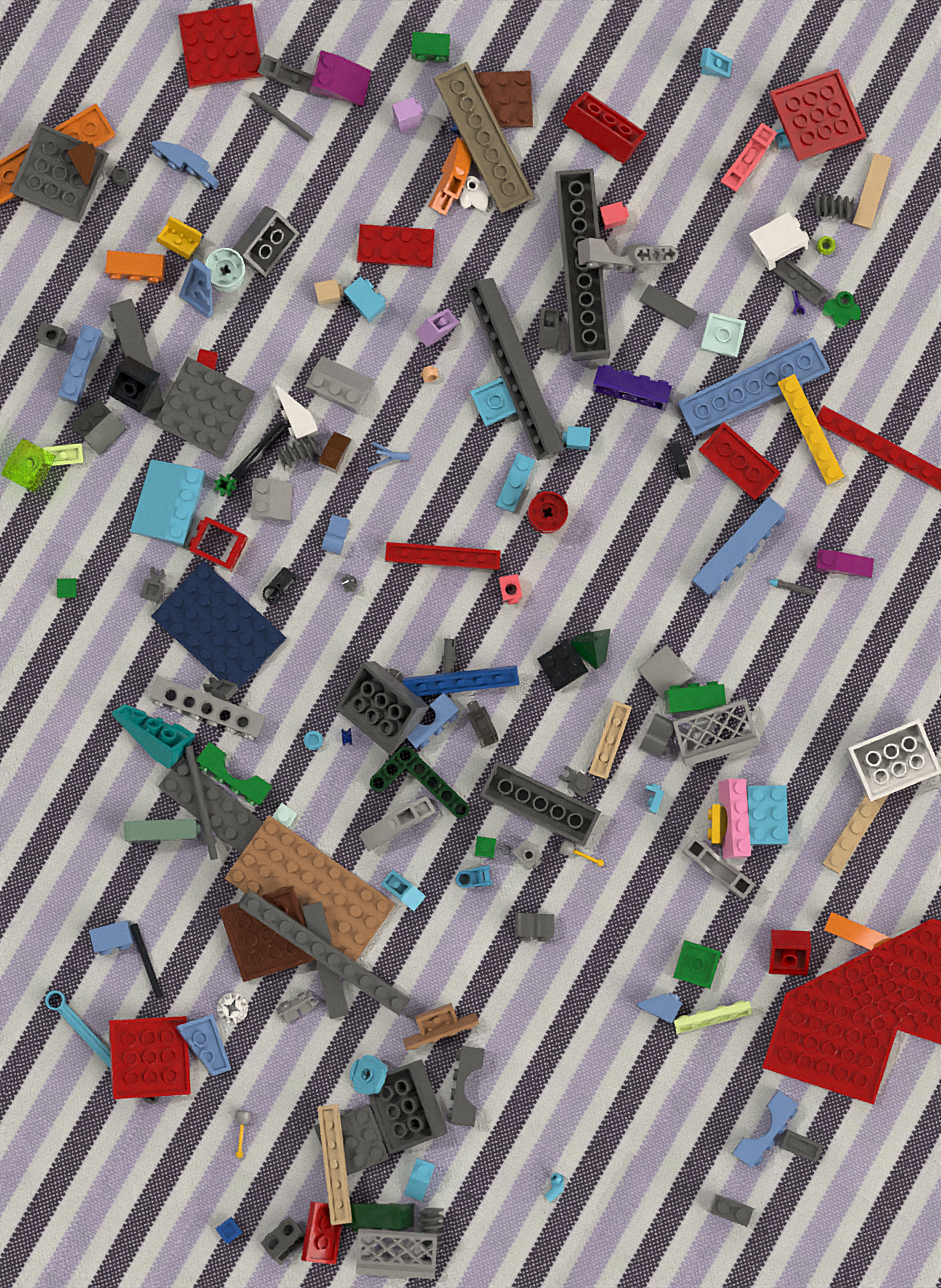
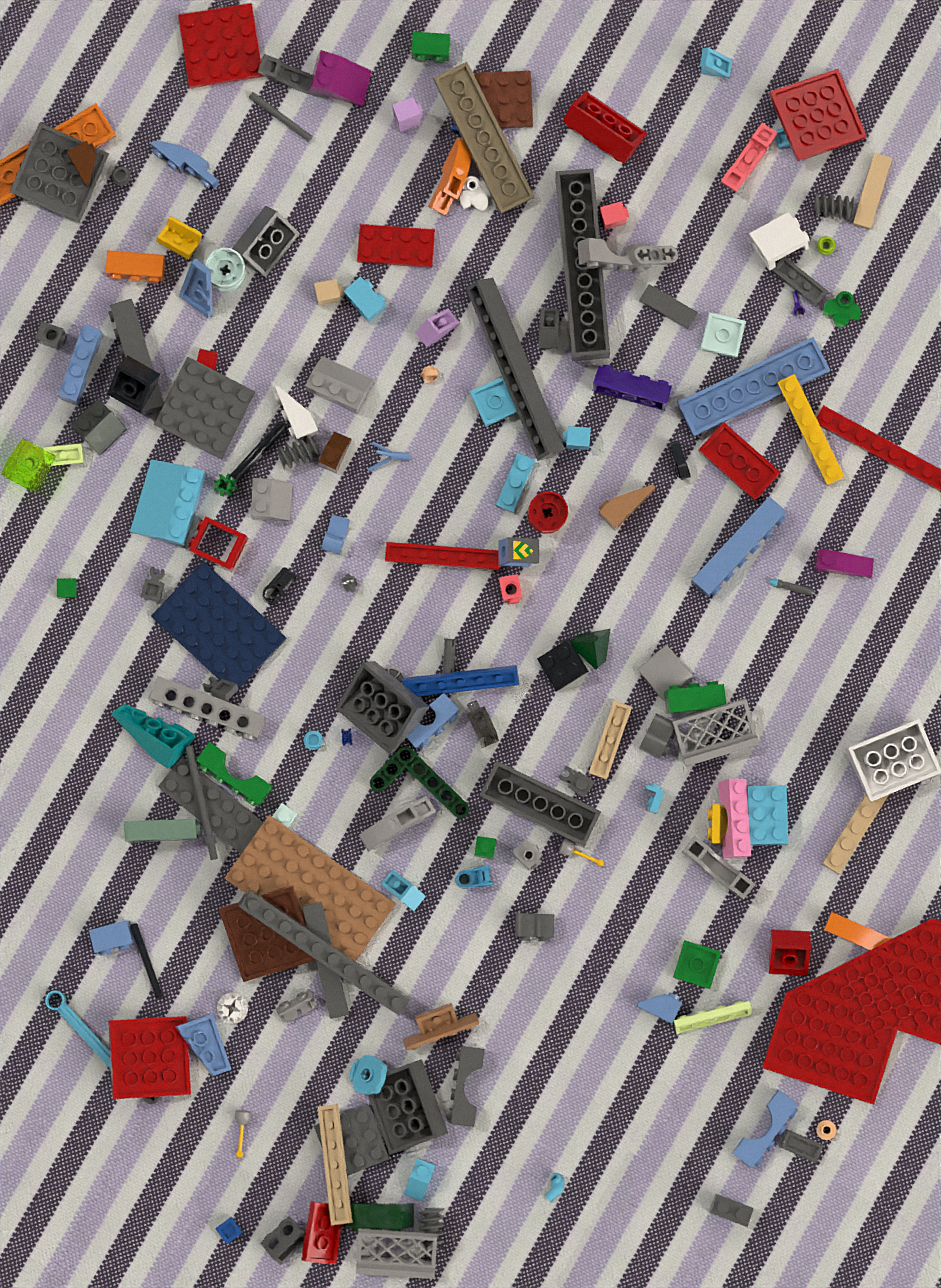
none -> piece [498,537,539,567]
none -> medium nougat slope [599,484,655,530]
none -> light nougat plate [817,1120,836,1140]

